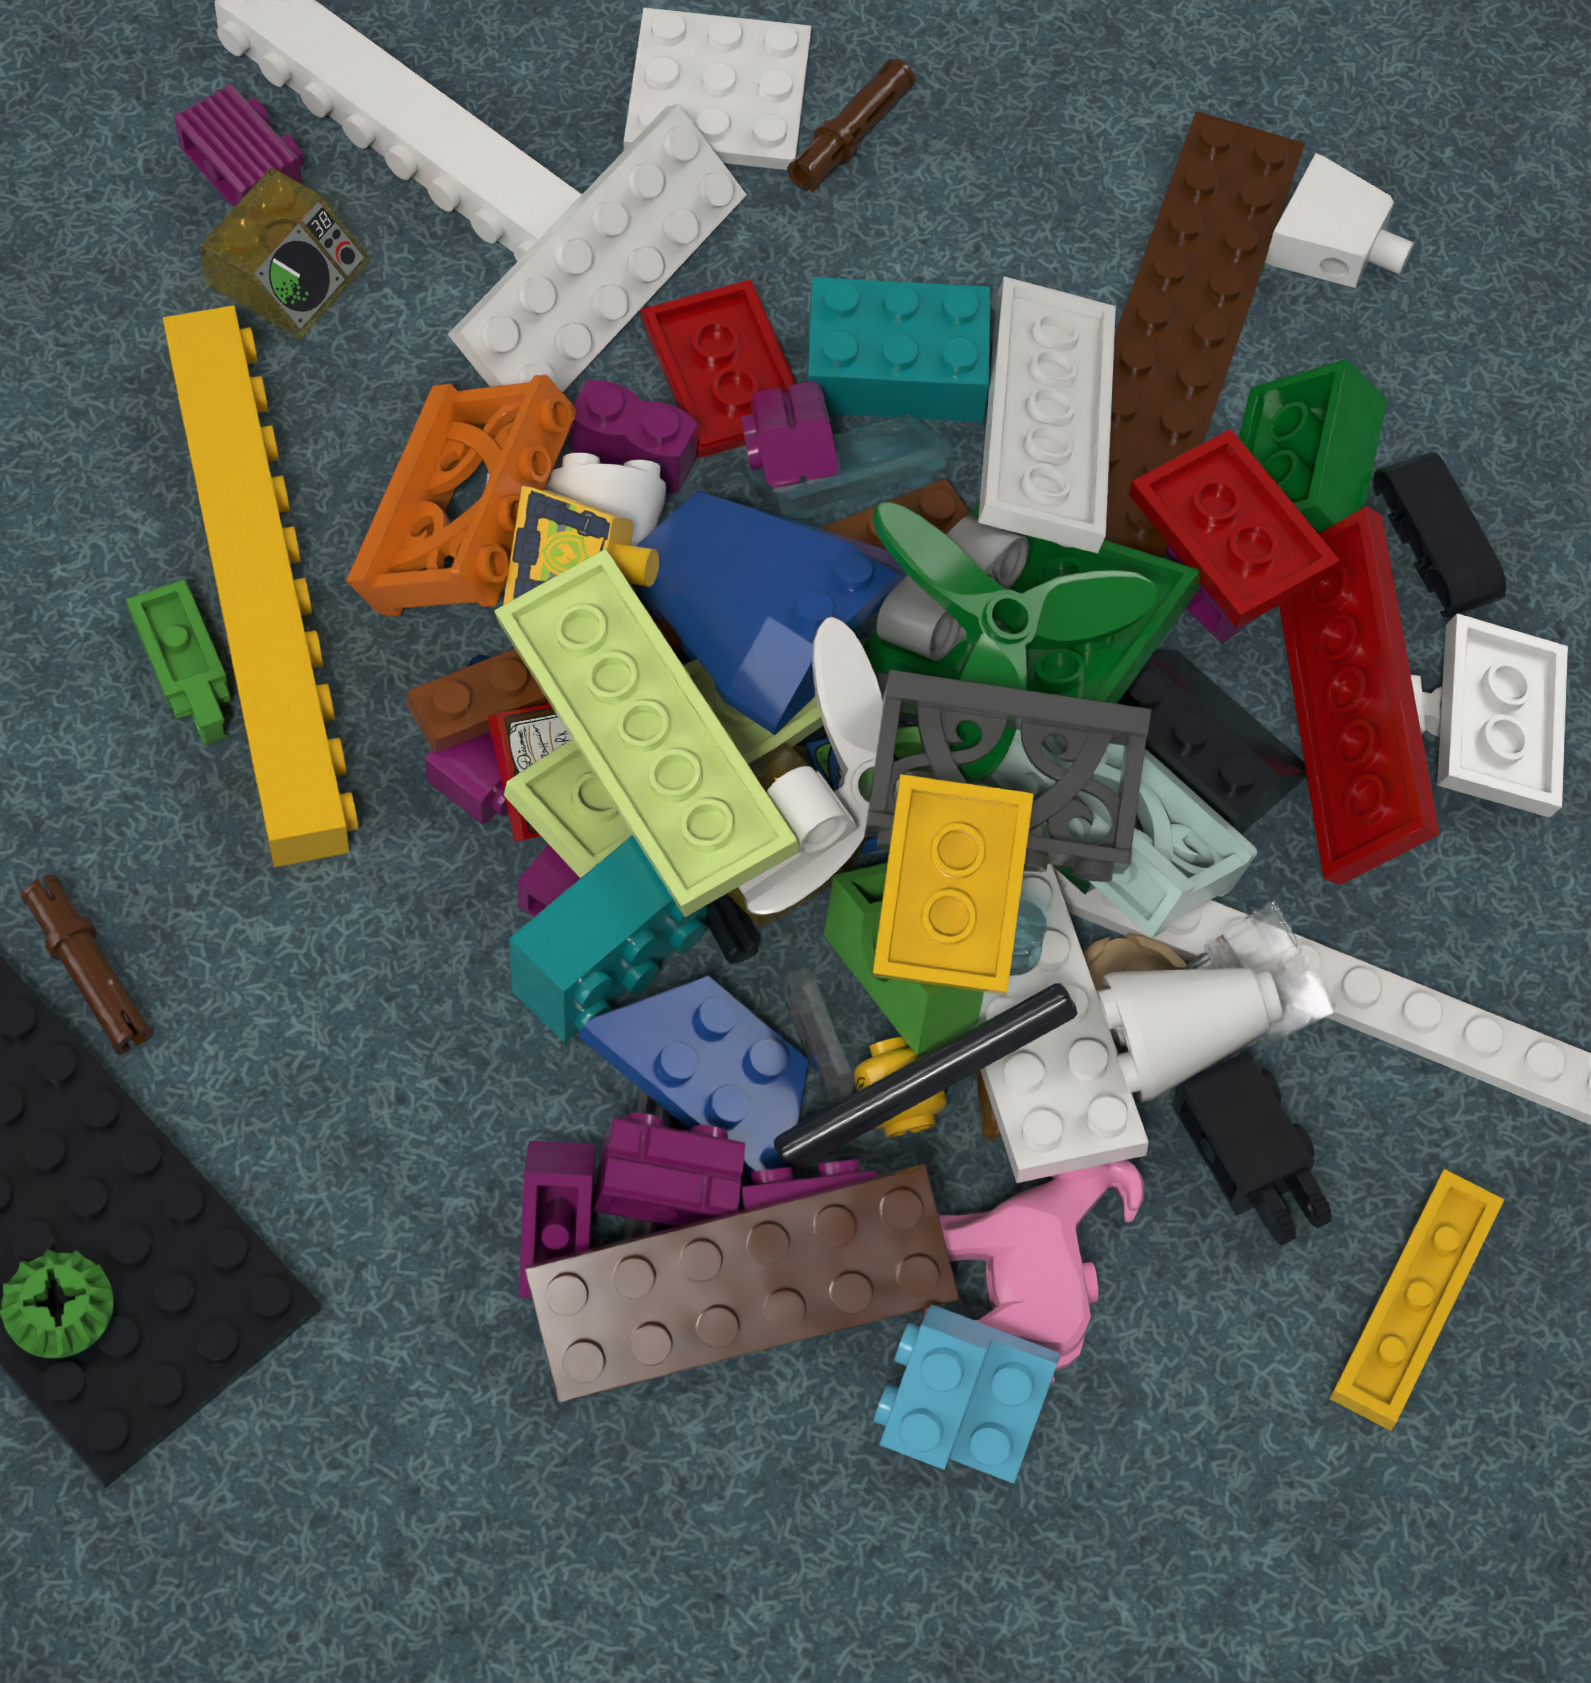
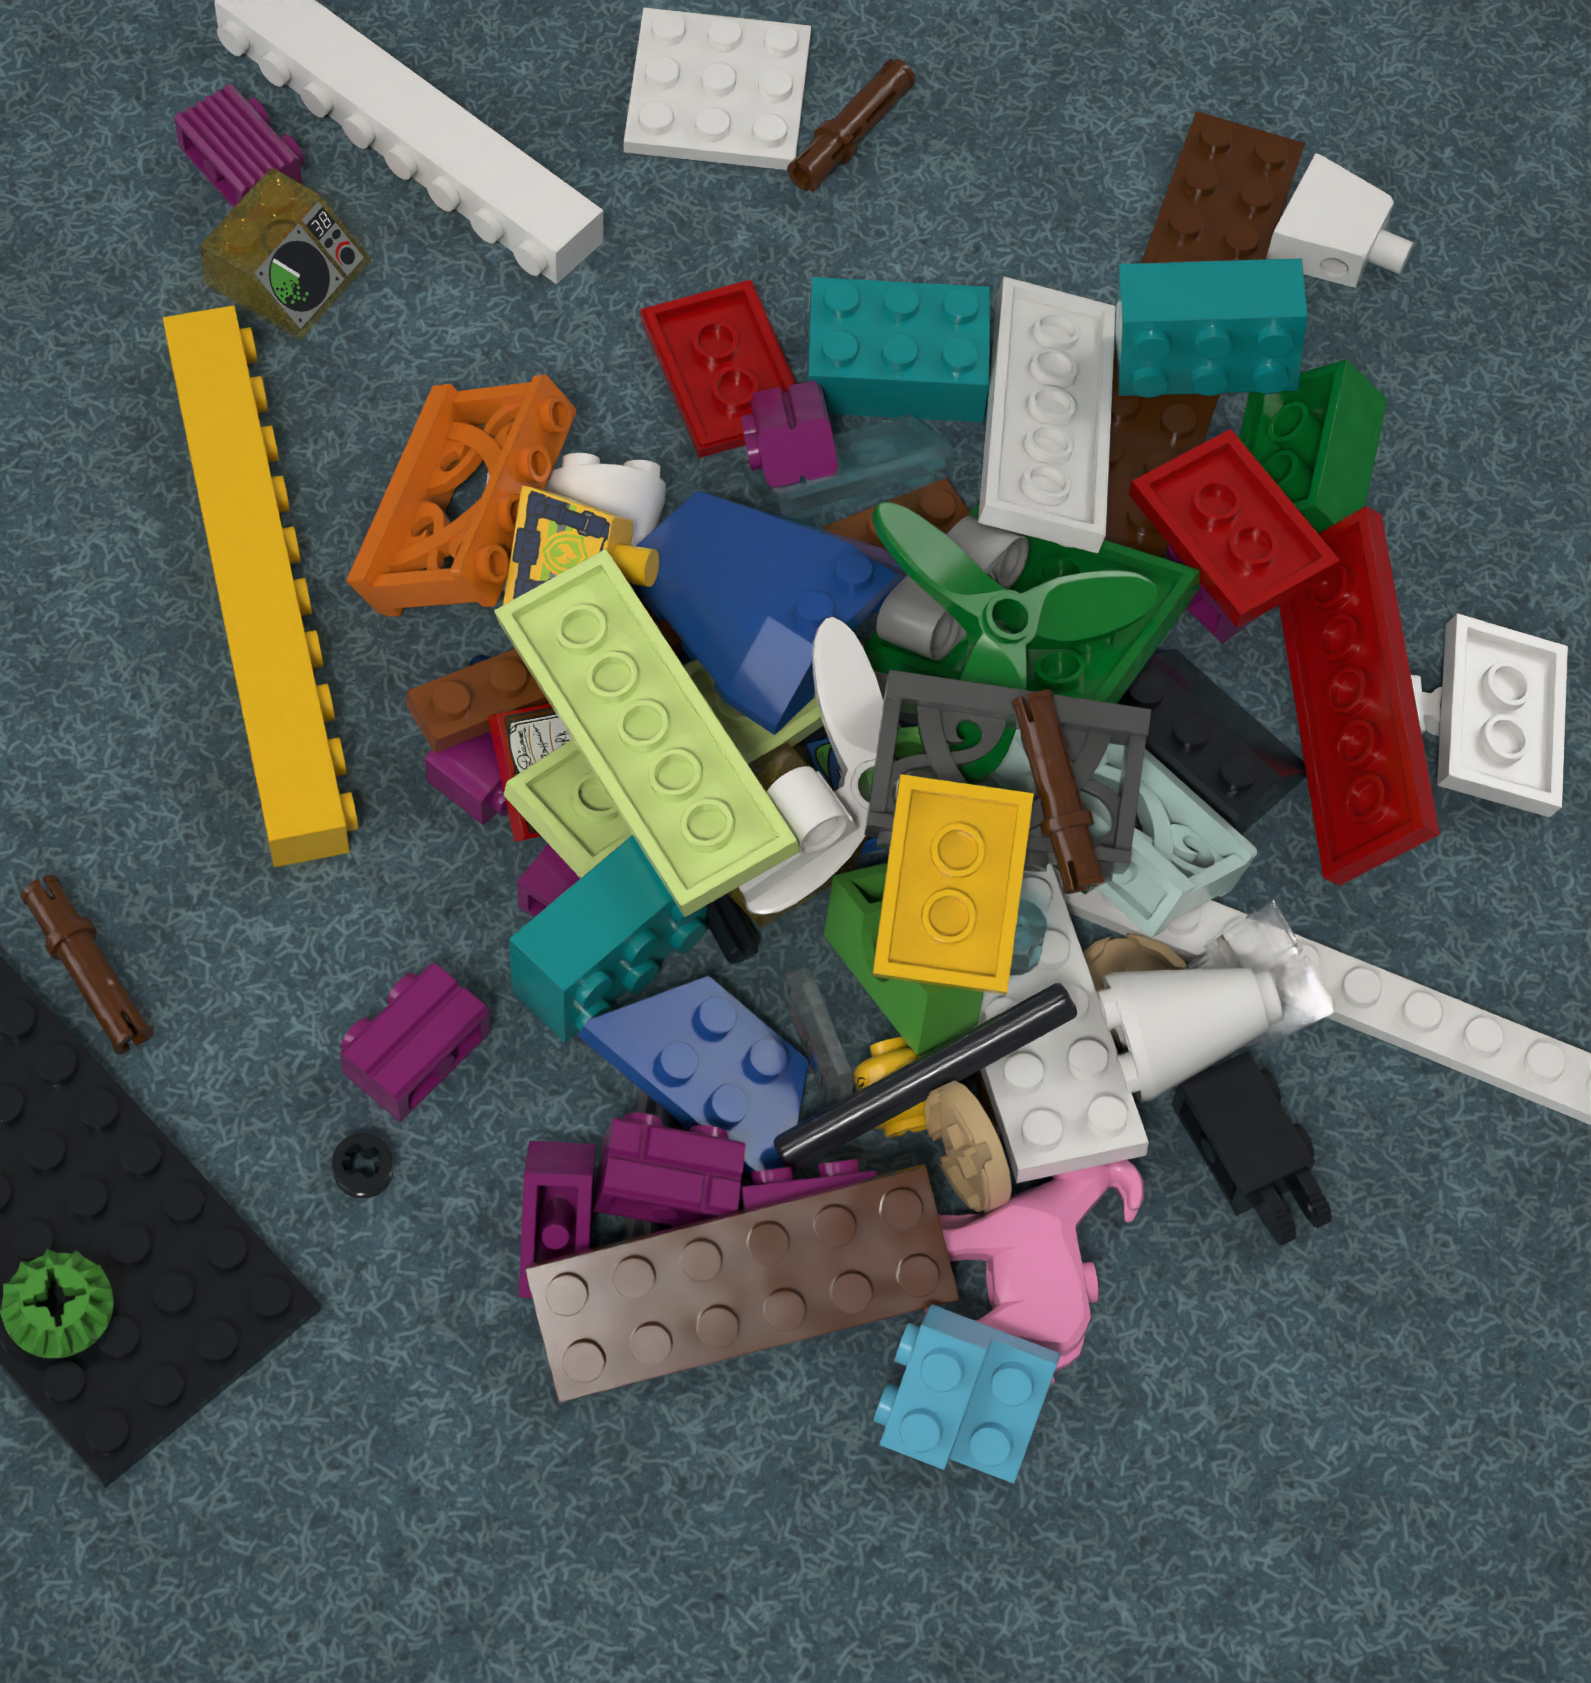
bright green hinge [125,579,231,746] -> none
white plate [448,103,747,393] -> none
magenta brick [569,380,698,493] -> none
yellow plate [1330,1169,1505,1431] -> none
black beam [1373,452,1506,618] -> none
none -> black bush [332,1133,393,1198]
none -> magenta brick [340,963,491,1123]
none -> tan tile [924,1080,1012,1213]
none -> reddish brown pin [1011,690,1106,894]
none -> teal brick [1115,258,1308,398]

